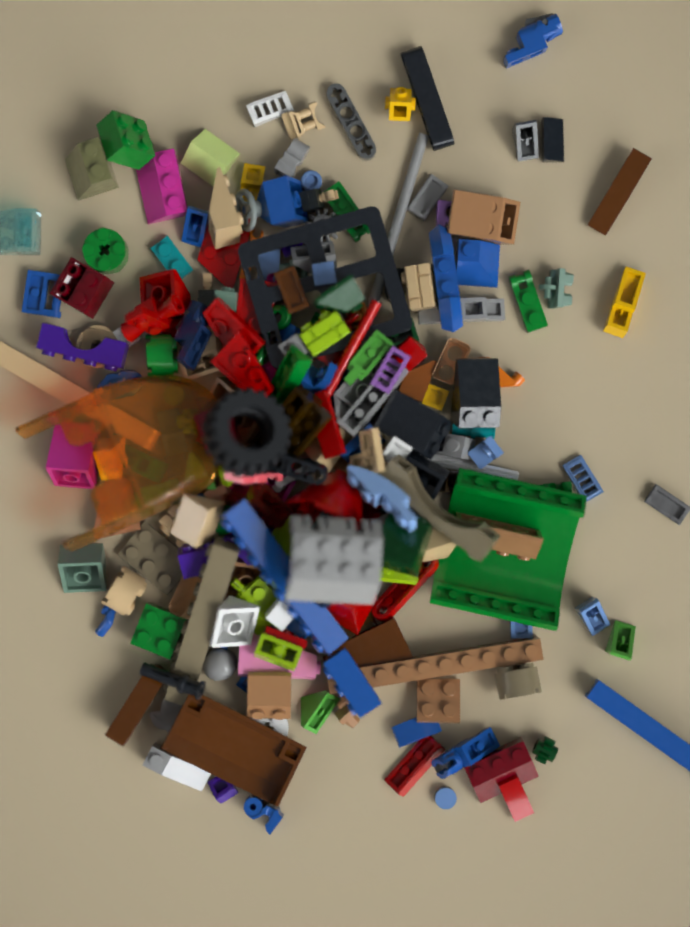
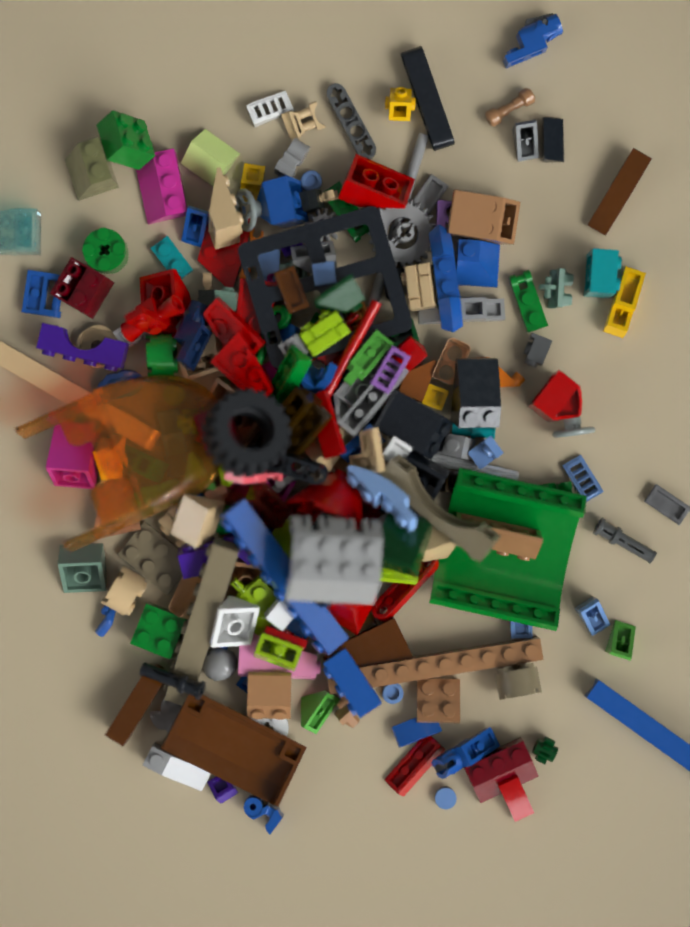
none -> red slope [338,154,415,209]
none -> light grey gear [368,199,436,269]
none -> medium blue tile [382,683,404,704]
none -> medium nougat piece [485,88,535,127]
none -> dark grey brick [523,333,552,368]
none -> red piece [528,370,595,438]
none -> teal brick [584,248,622,299]
none -> dark grey pin [593,518,657,563]

